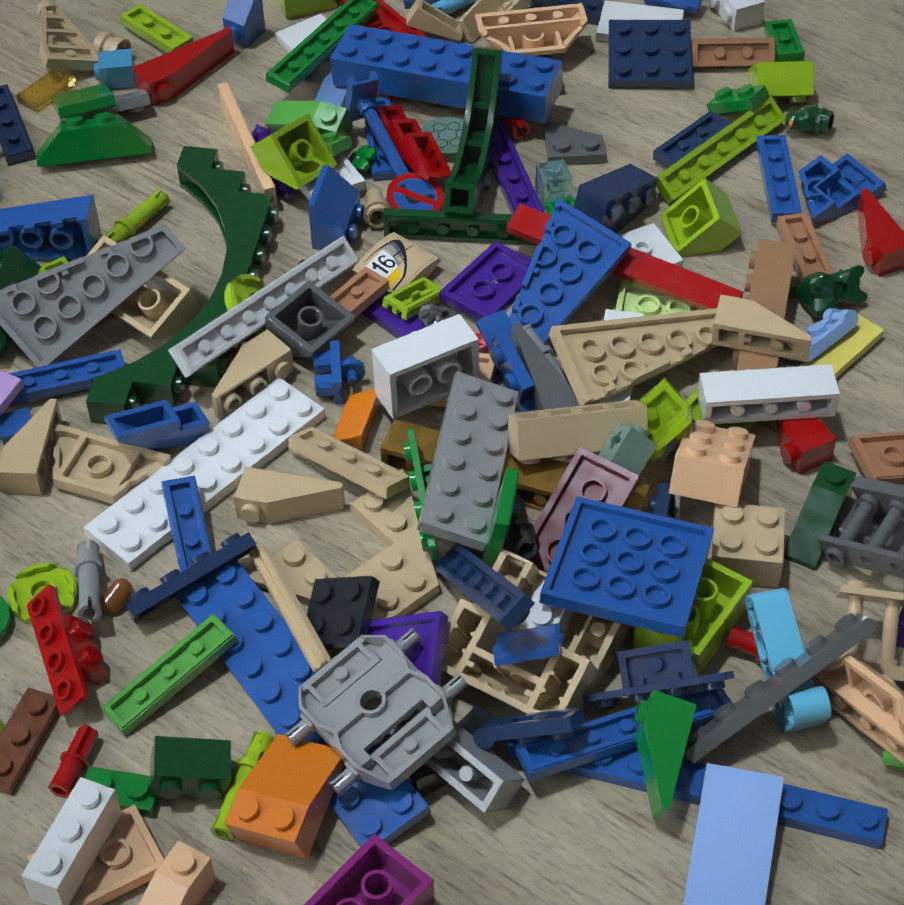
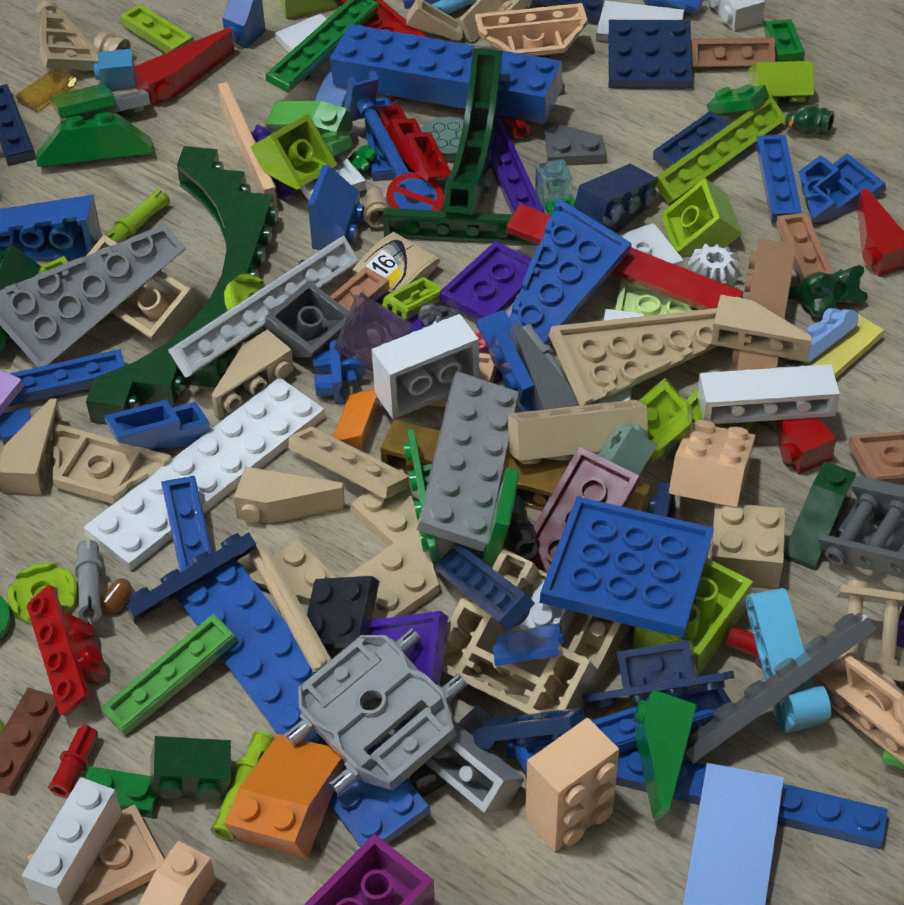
none -> clear purple plate [333,293,413,372]
none -> light nougat brick [525,717,619,852]
none -> white gear [688,244,741,287]

